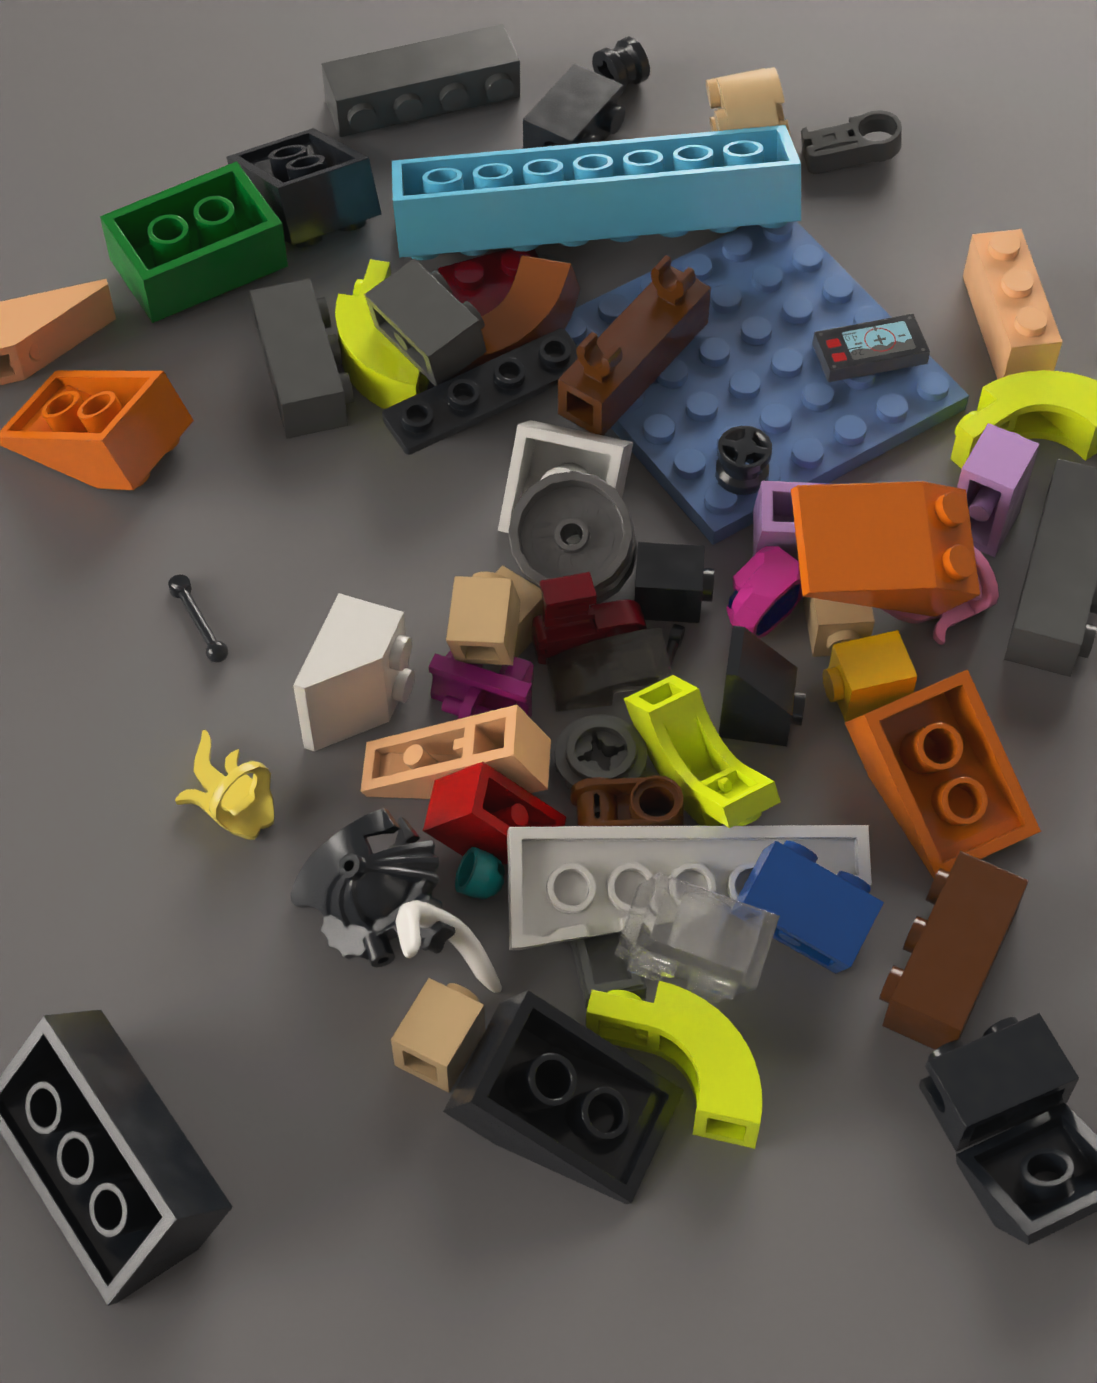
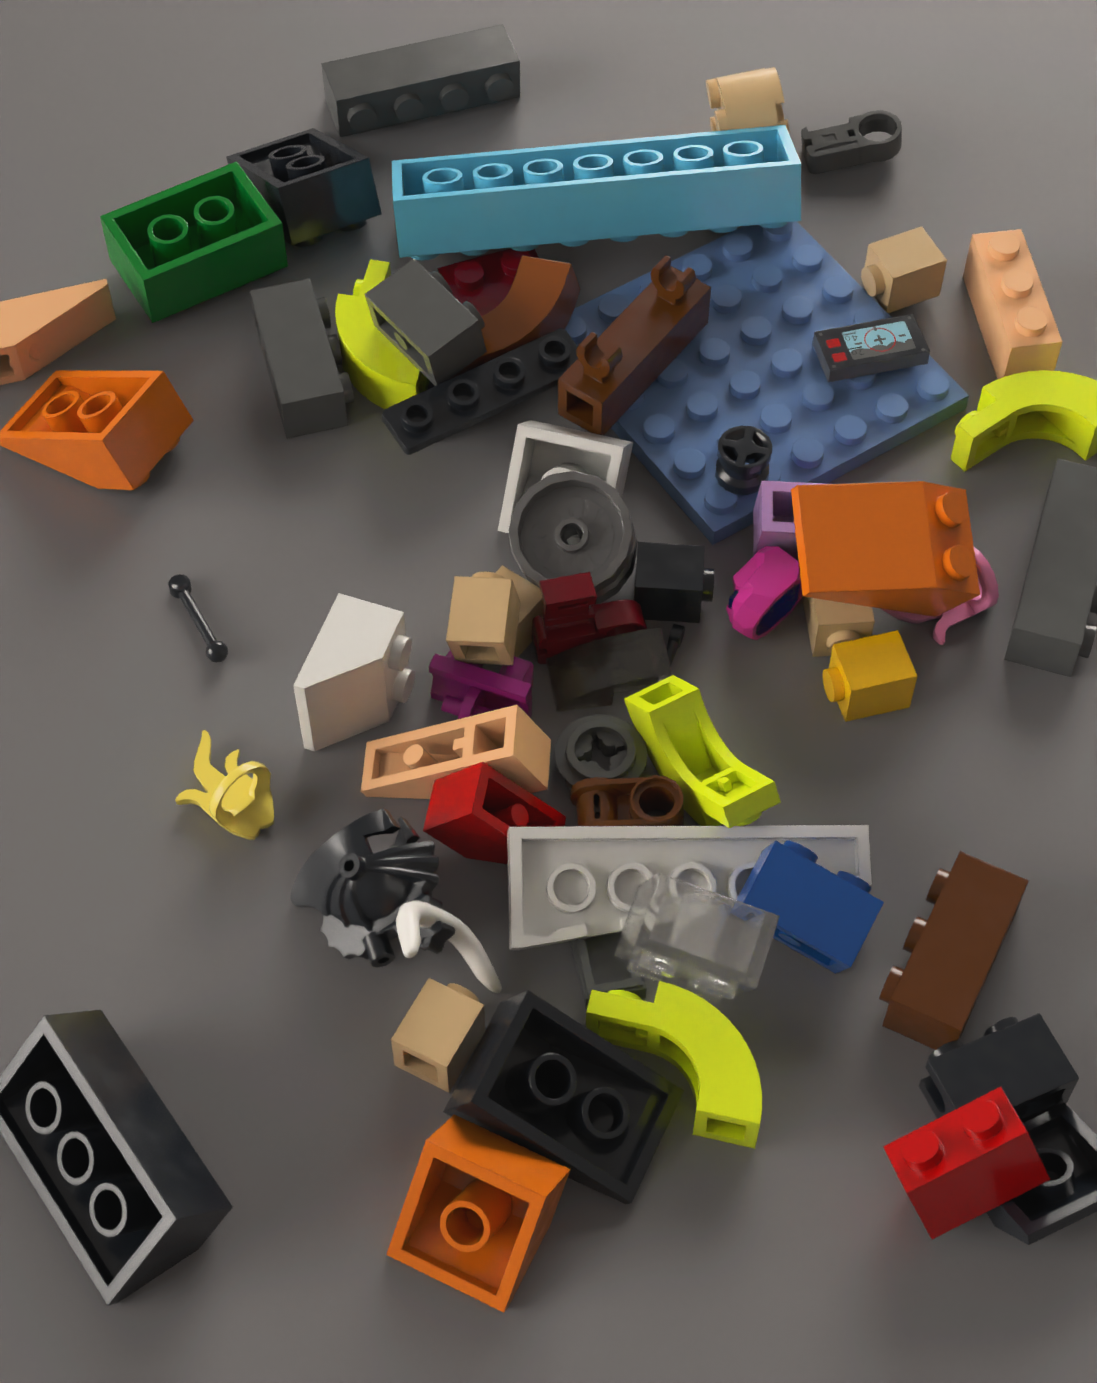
teal hinge [455,847,505,899] -> none
black brick [523,64,625,149] -> none
black wheel [592,36,650,92] -> none
black slope [719,626,806,747] -> none
orange slope [845,669,1041,879] -> none
lavender brick [957,423,1040,557] -> none
none -> orange slope [386,1114,571,1313]
none -> tan brick [861,226,947,313]
none -> red brick [883,1086,1050,1240]

